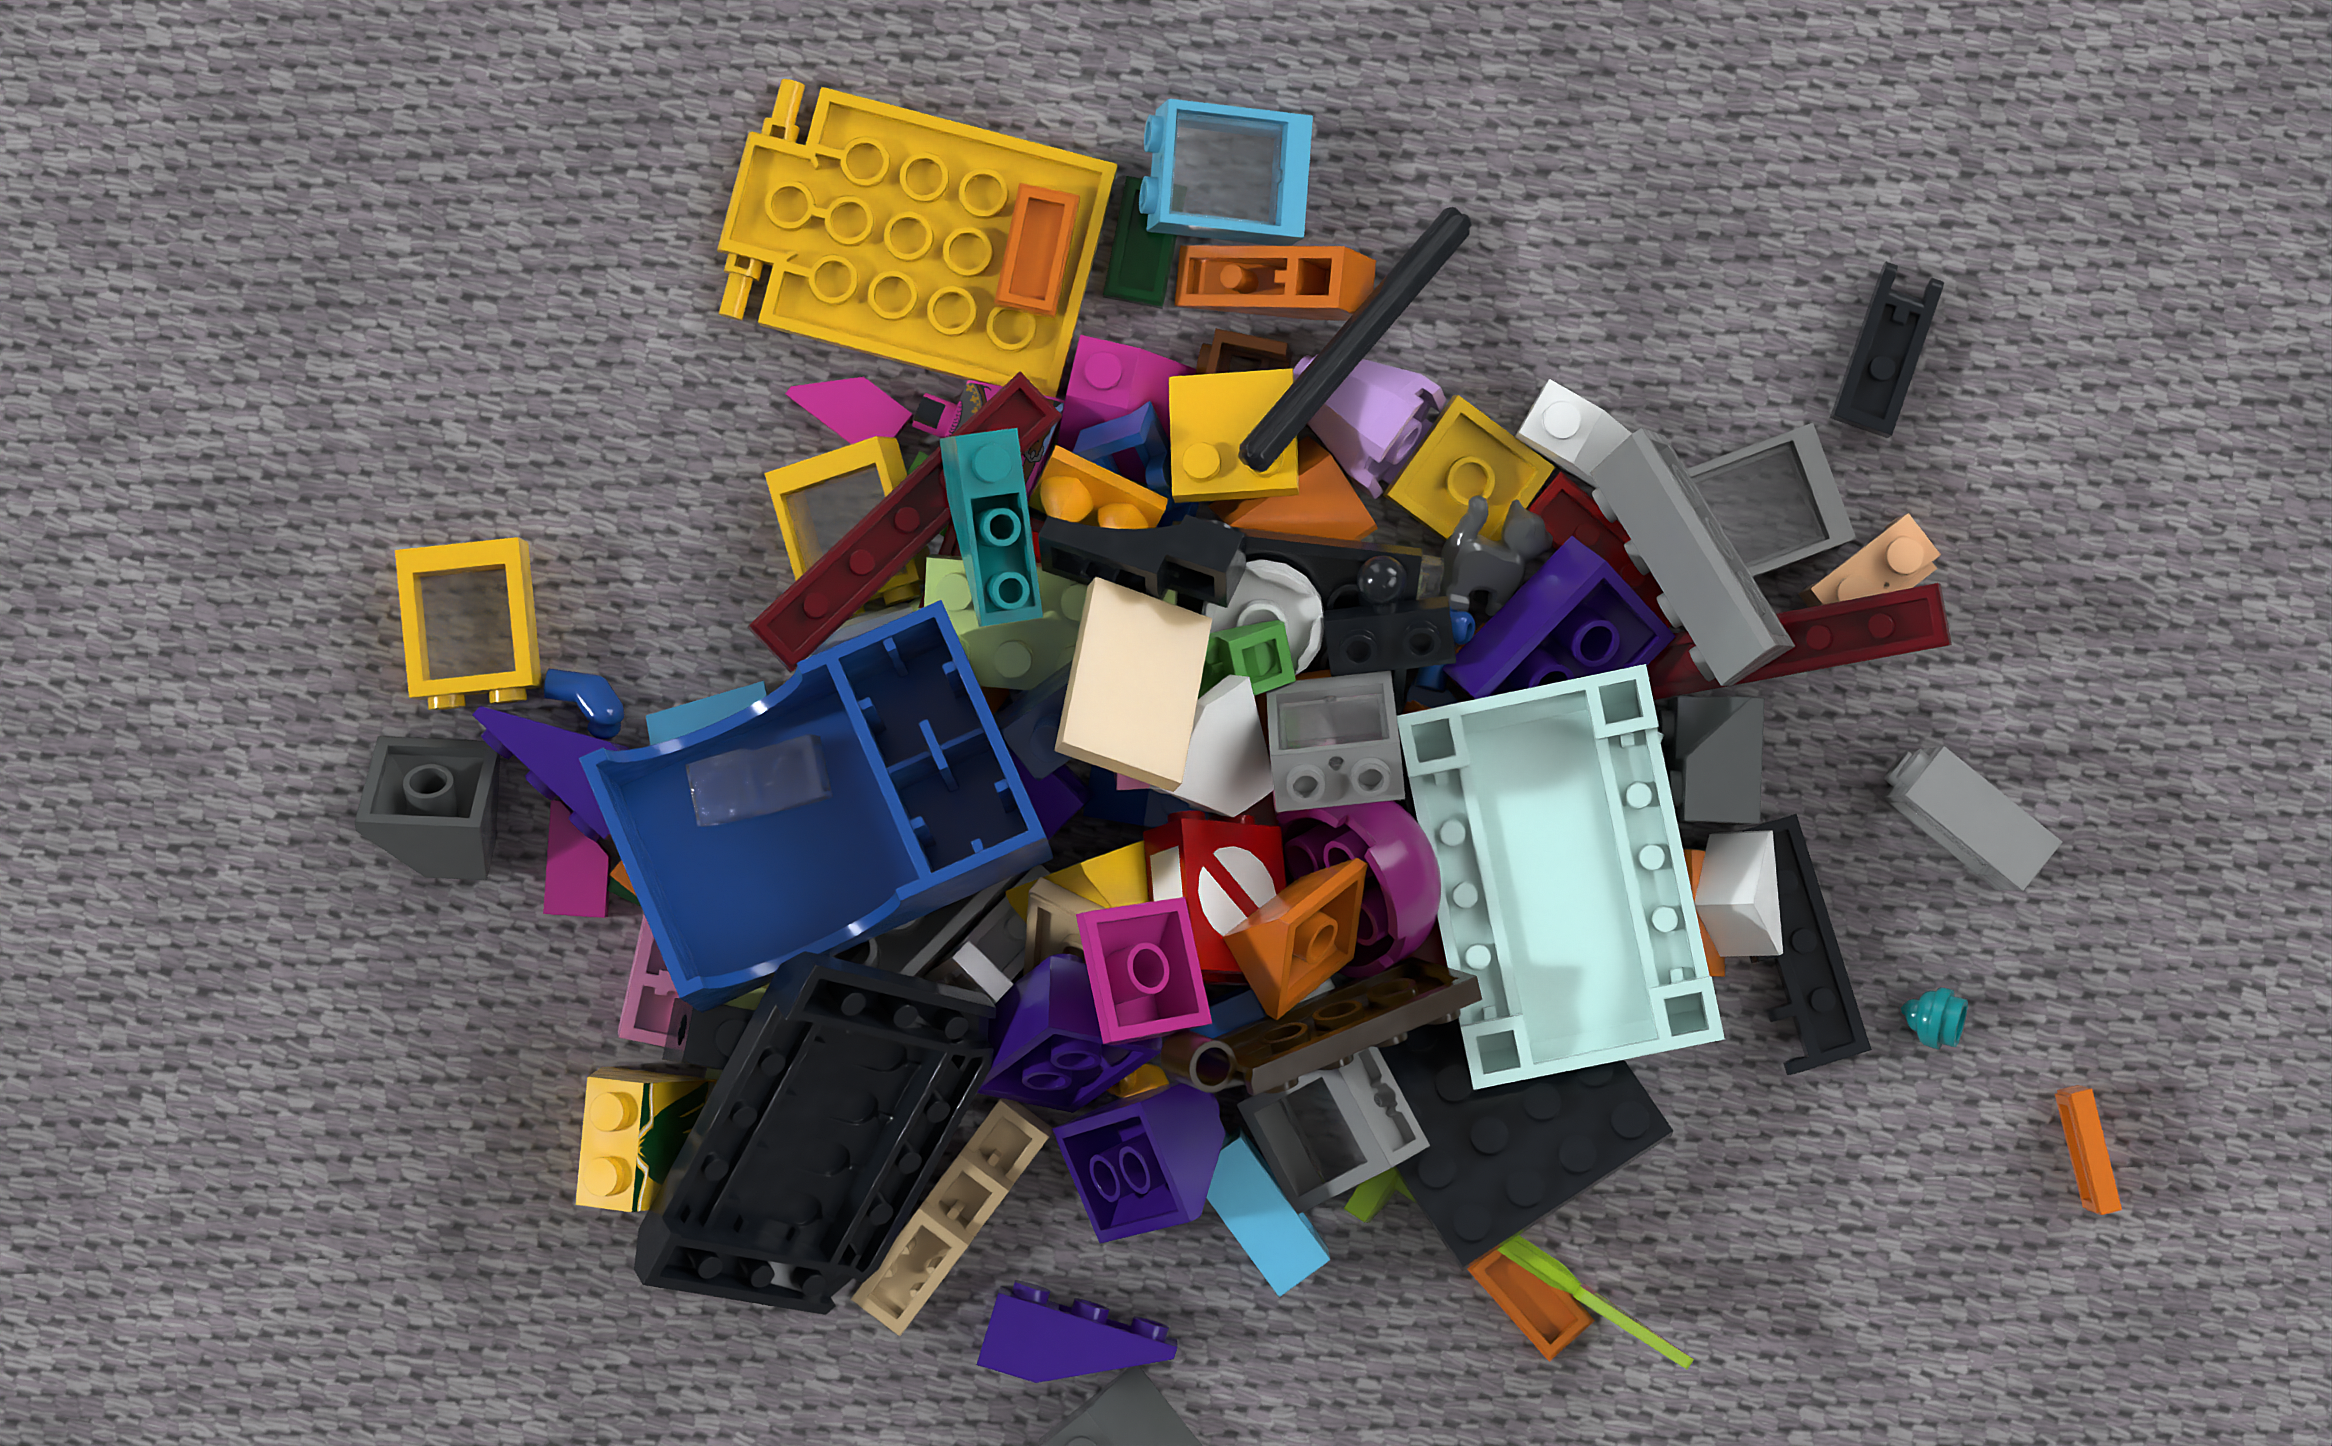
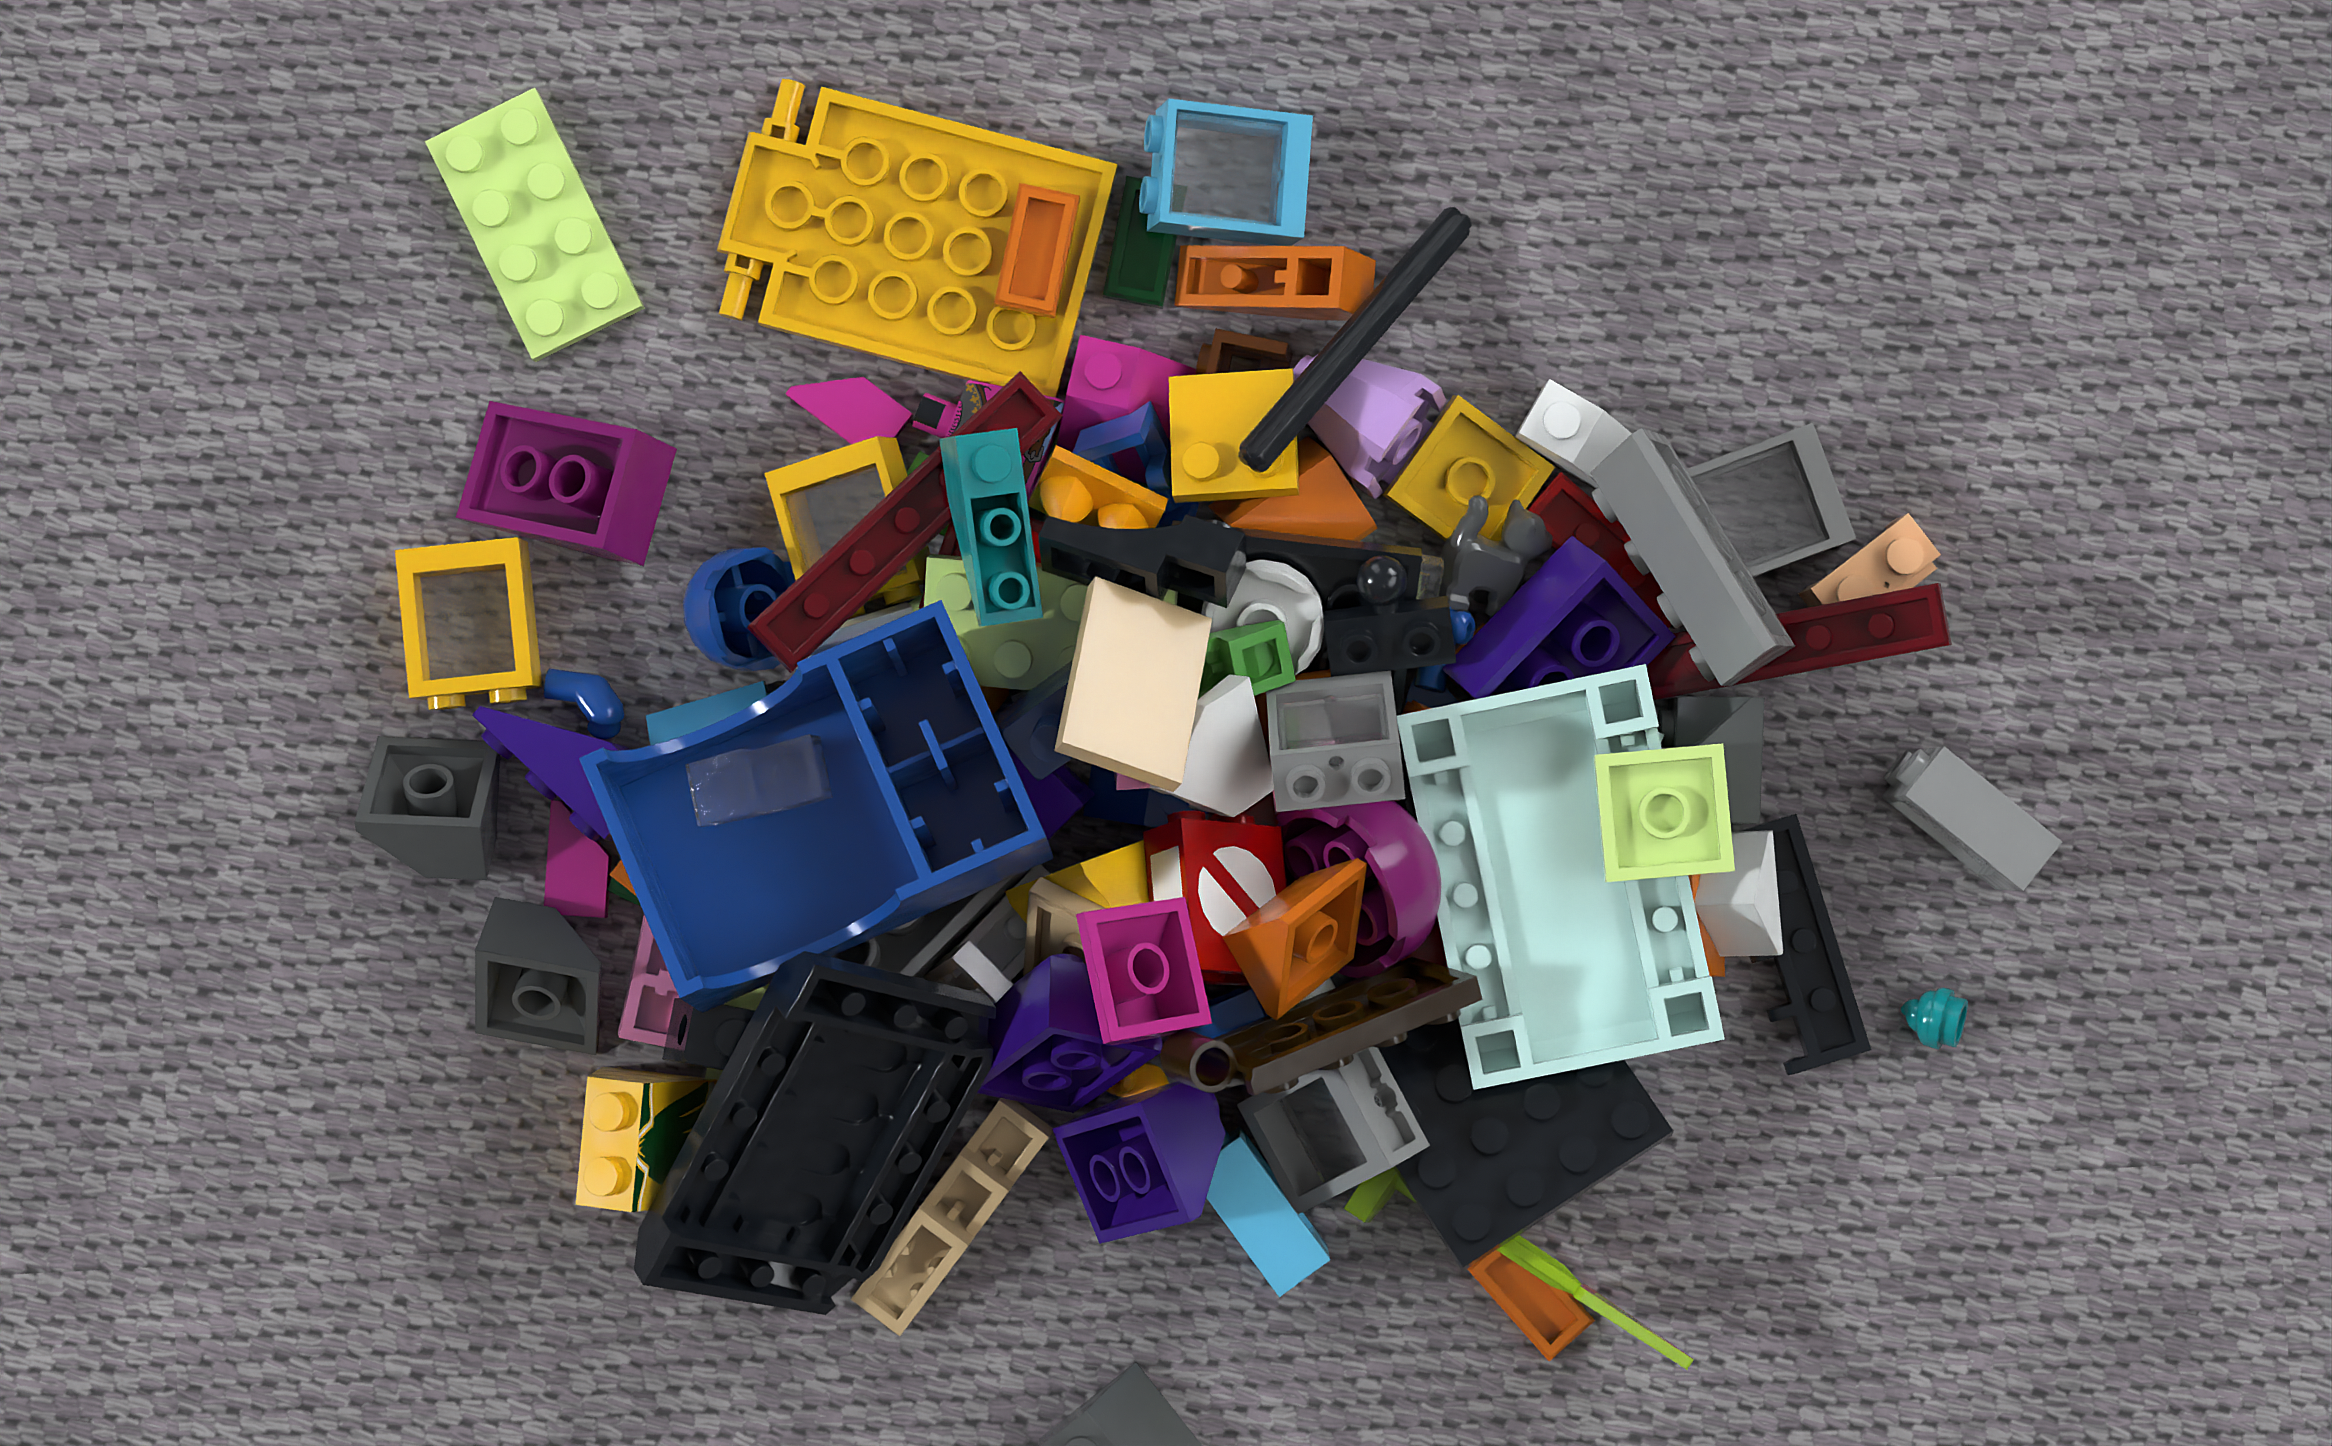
dark purple slope [976,1280,1178,1383] -> none
black hinge [1830,261,1944,438] -> none
orange tile [2055,1085,2122,1215] -> none
none -> yellowish green plate [425,88,645,362]
none -> magenta slope [456,401,677,566]
none -> dark grey slope [475,897,602,1055]
none -> blue cylinder [683,547,796,671]
none -> yellowish green plate [1594,744,1735,882]

